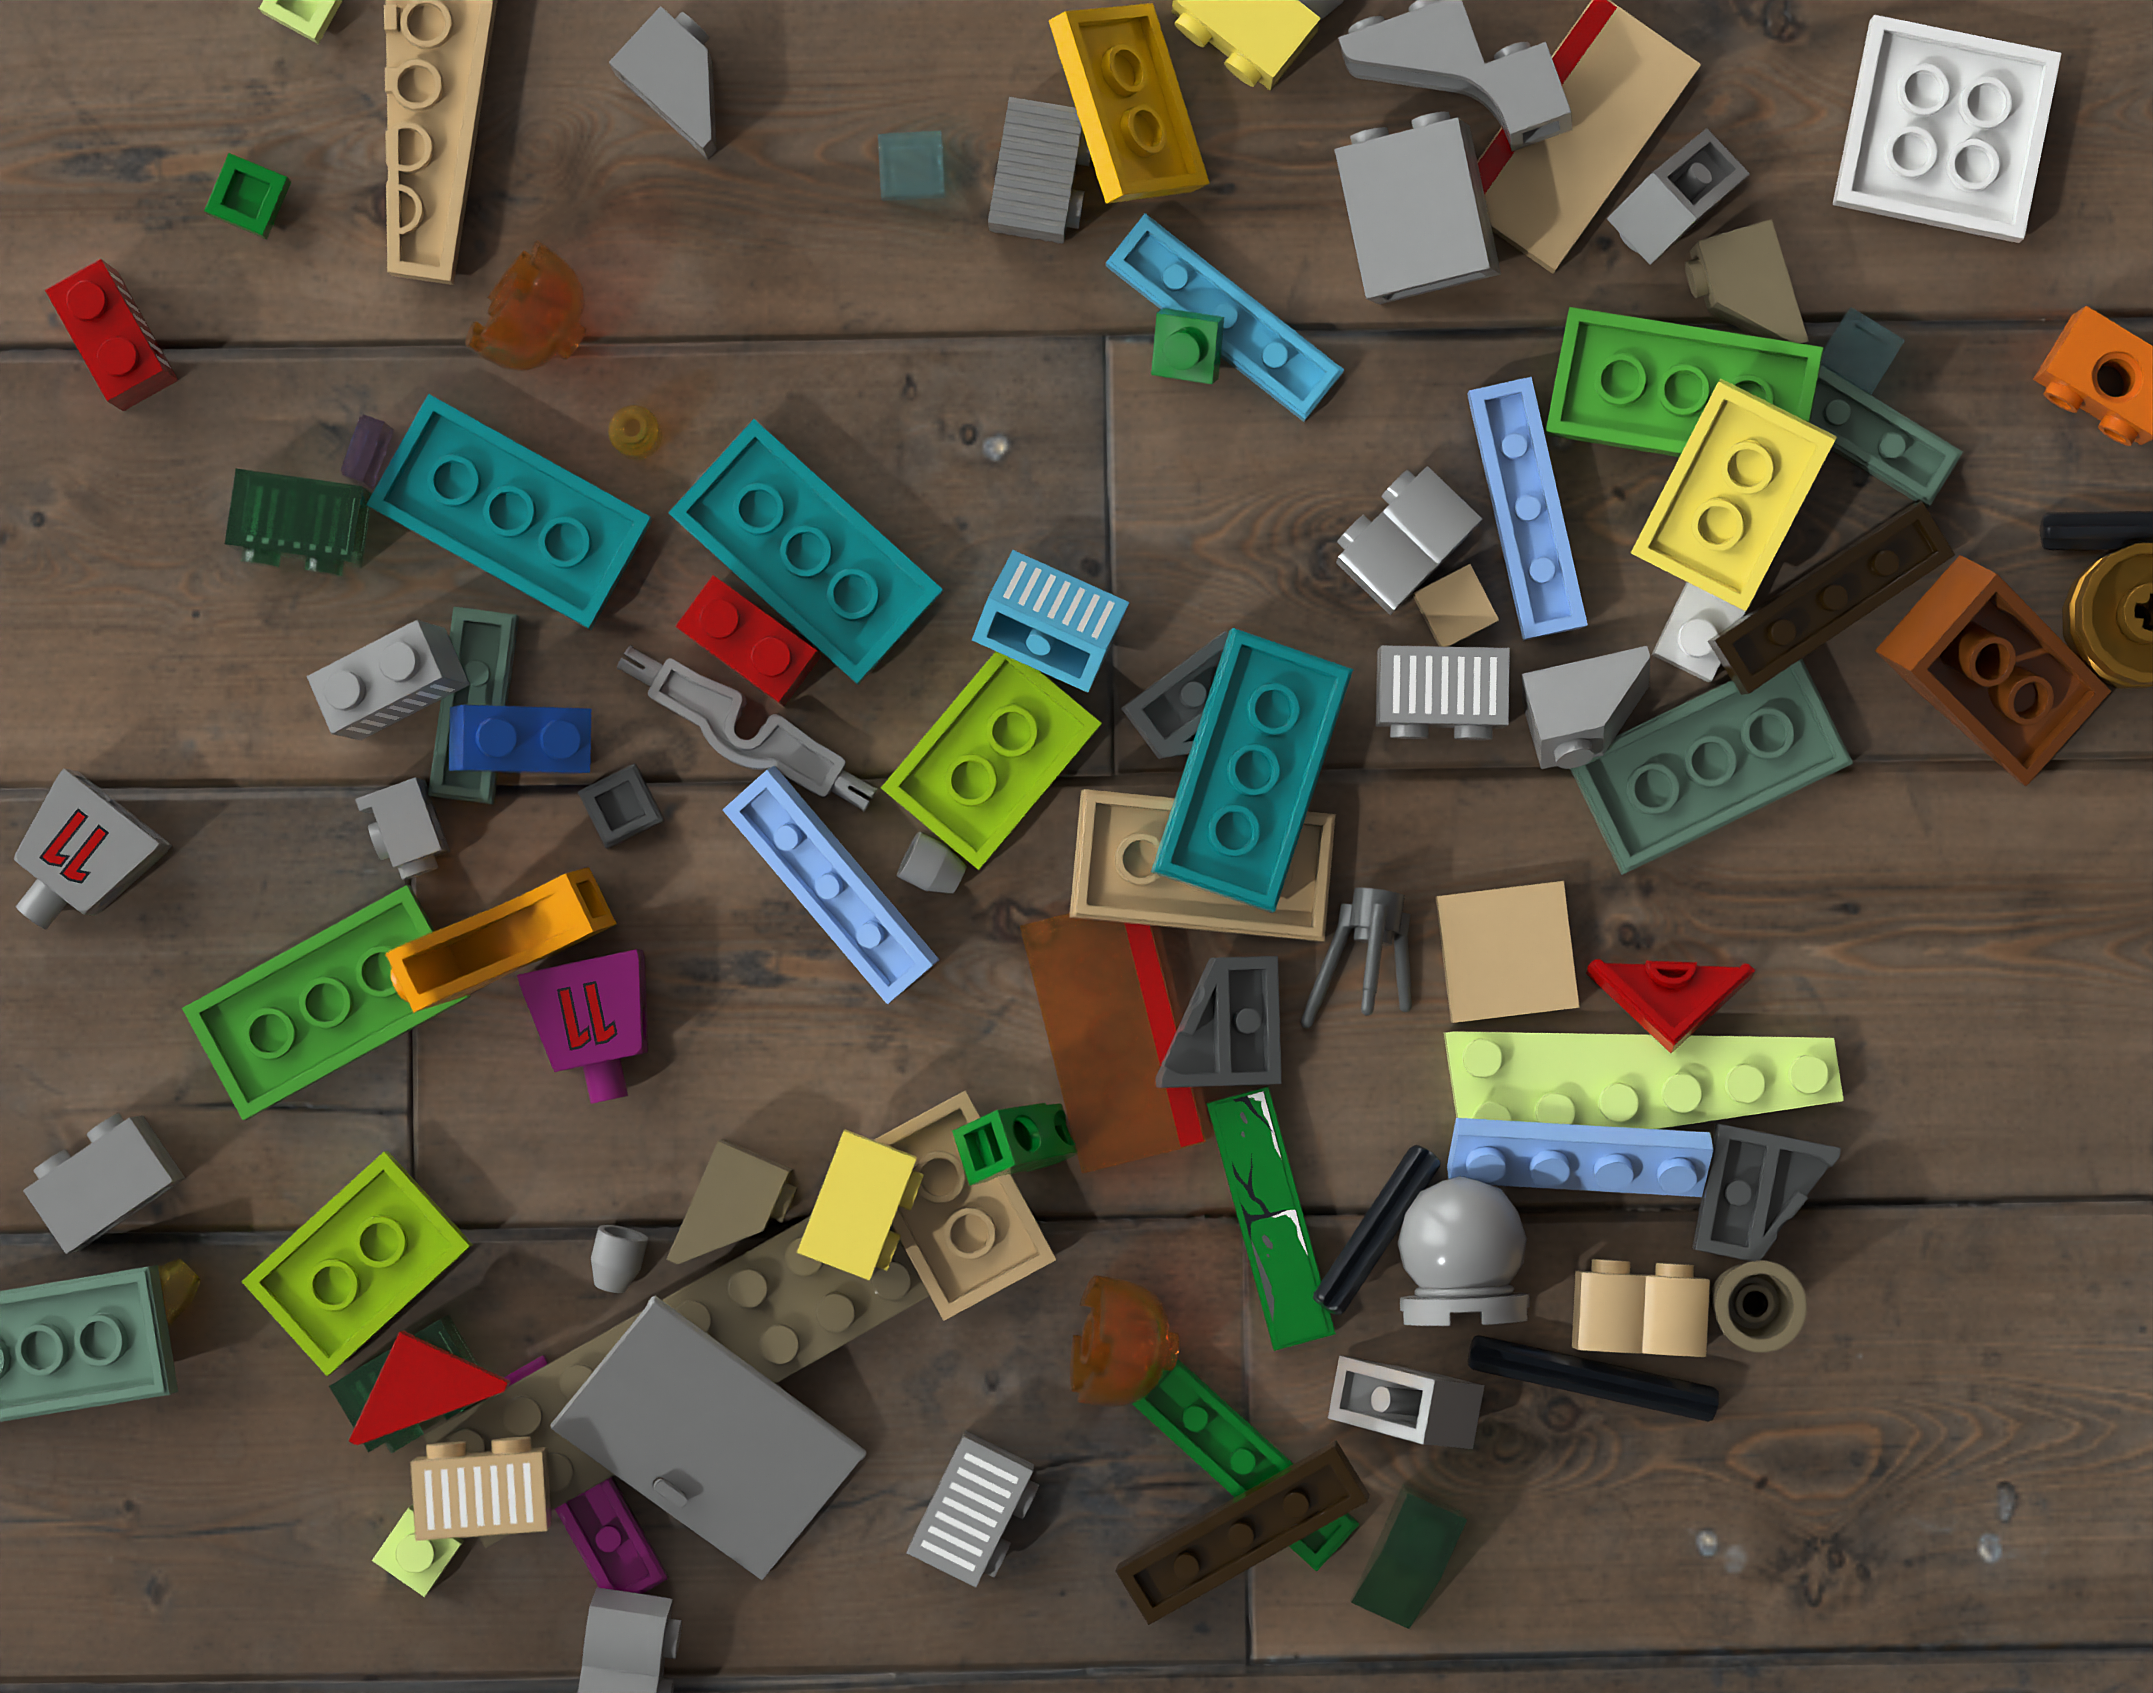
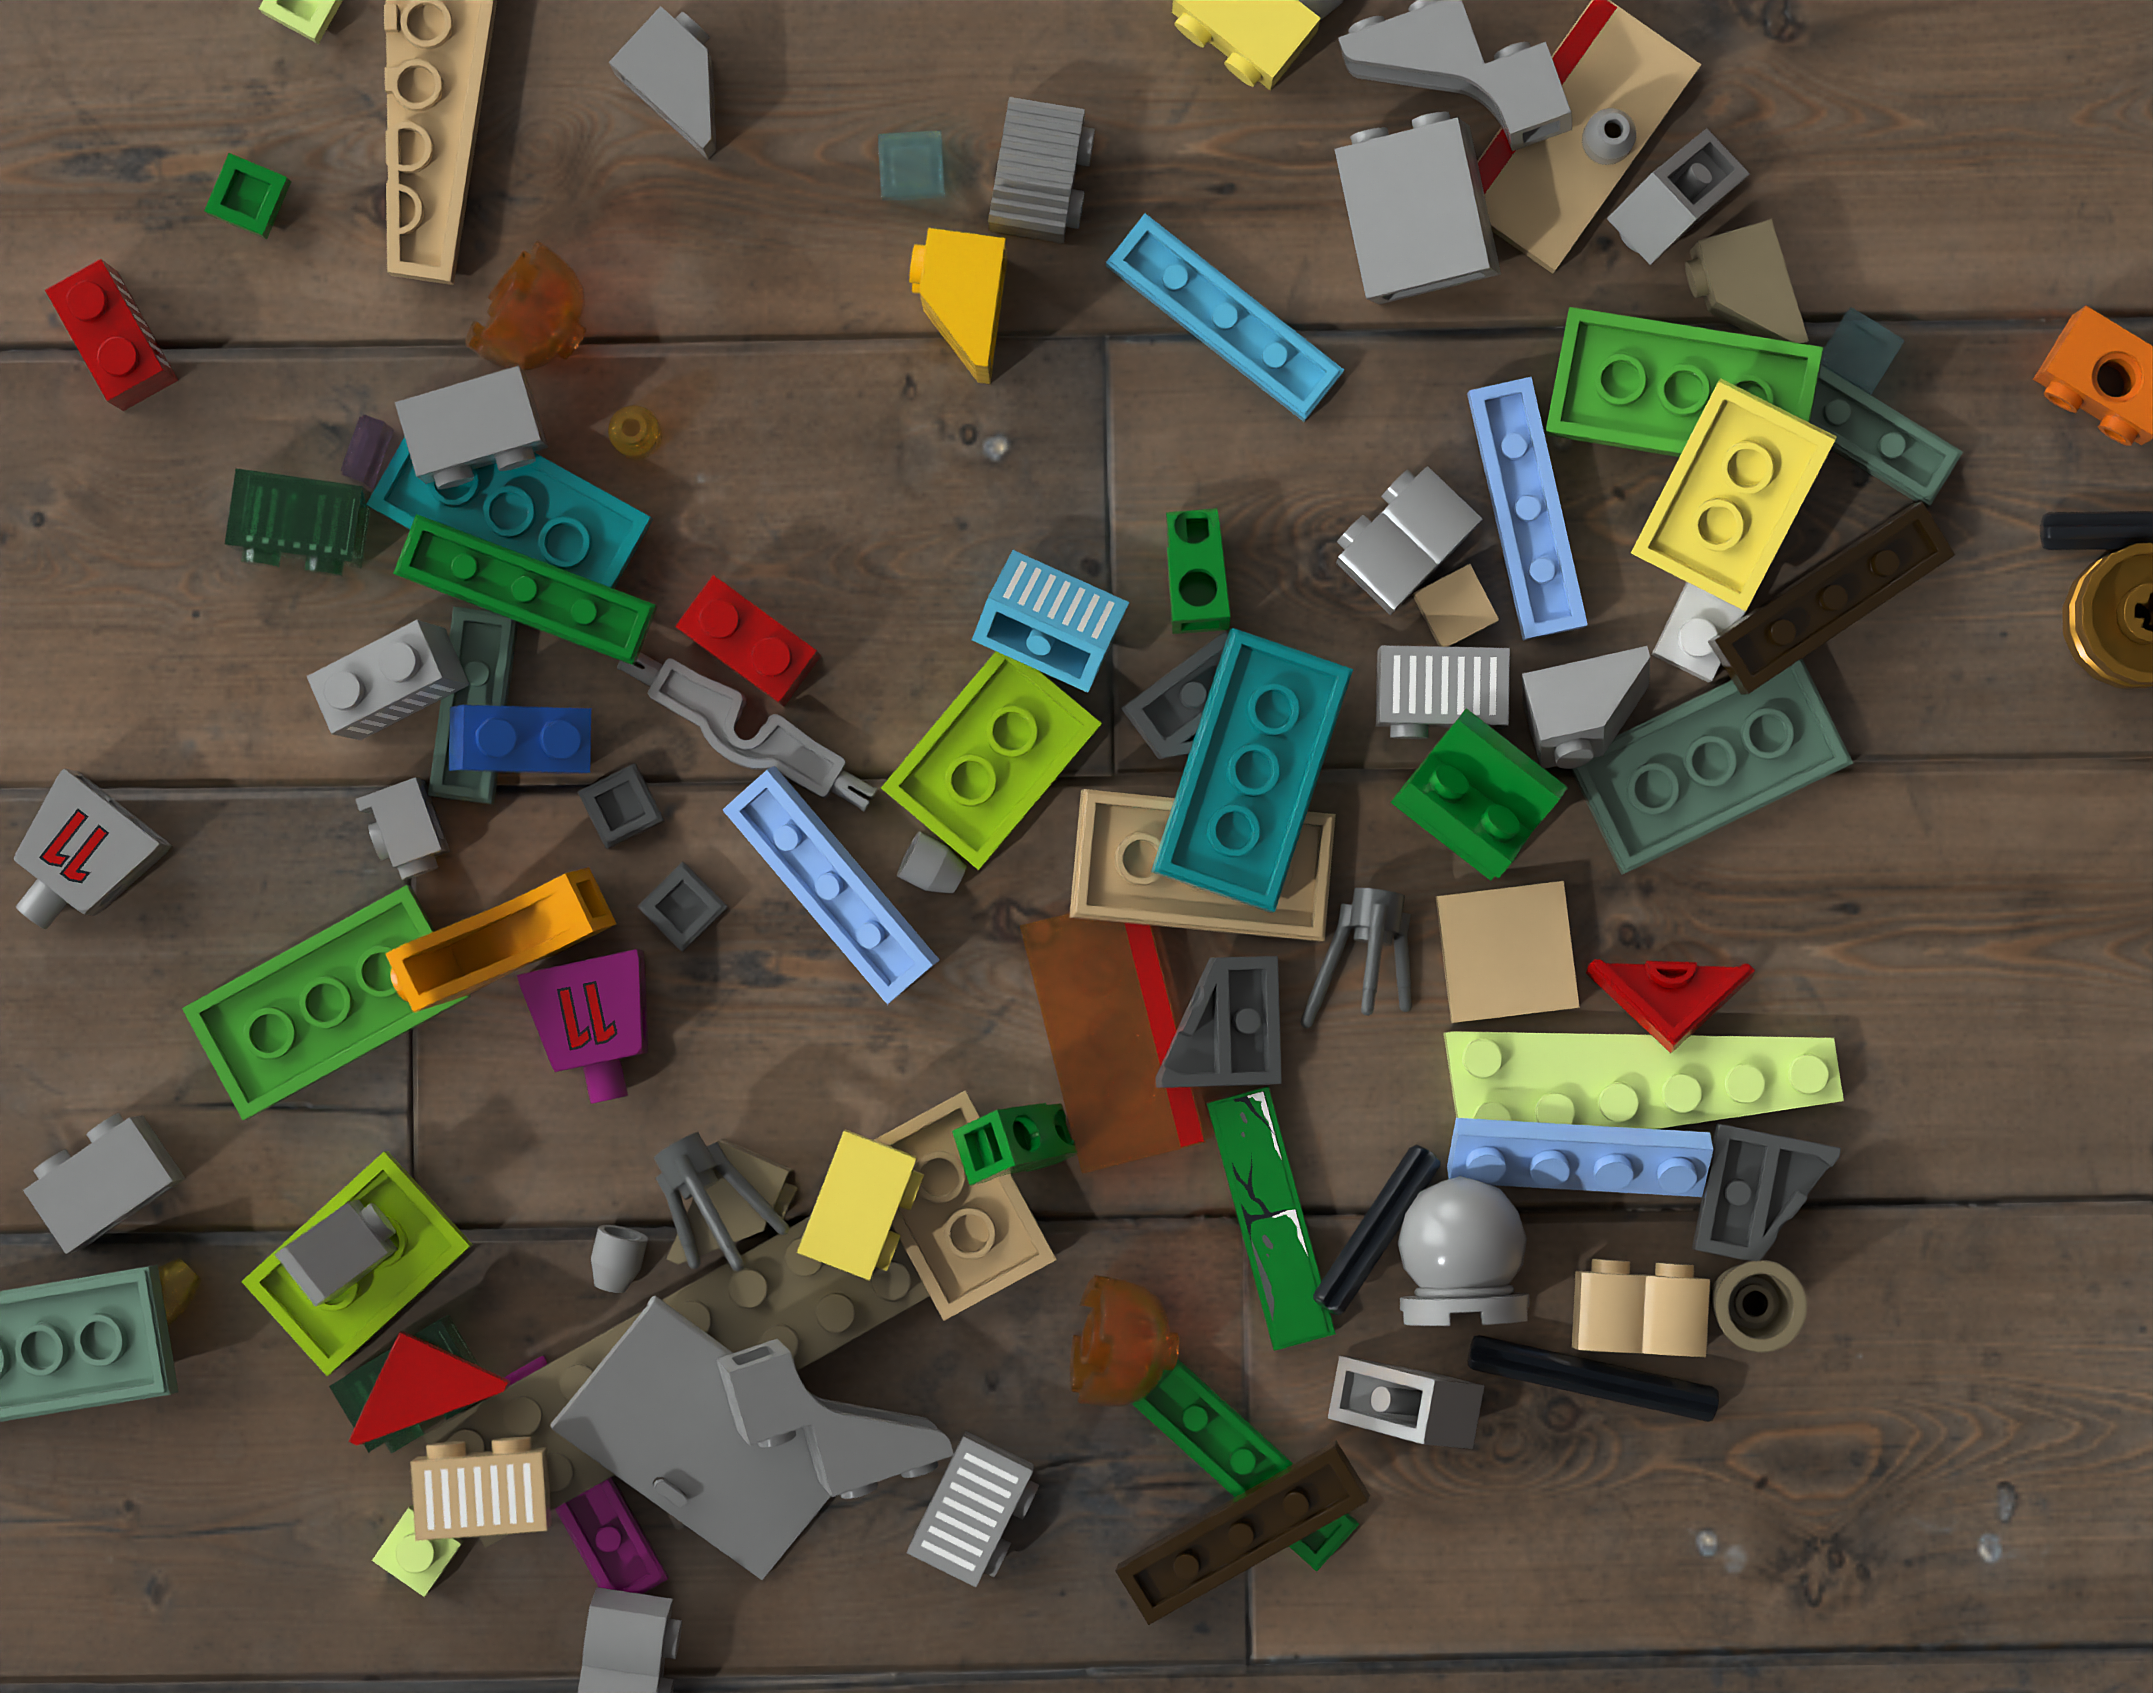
teal plate [668,419,944,685] -> none
yellow plate [1049,3,1210,204] -> none
green plate [1151,308,1224,384] -> none
clear green slope [1350,1485,1467,1629] -> none
white plate [1833,15,2061,243] -> none
dark orange slope [1875,555,2111,786] -> none
none -> light grey slope [275,1199,398,1306]
none -> green tile [393,514,657,666]
none -> light grey brick [395,366,548,489]
none -> dark grey tile [637,862,729,952]
none -> dark grey plant [654,1132,789,1271]
none -> light grey arch [716,1338,954,1499]
none -> yellow slope [909,228,1008,384]
none -> green leg [1166,508,1231,634]
none -> green bracket [1390,708,1568,881]
none -> light grey hose [1582,108,1636,165]

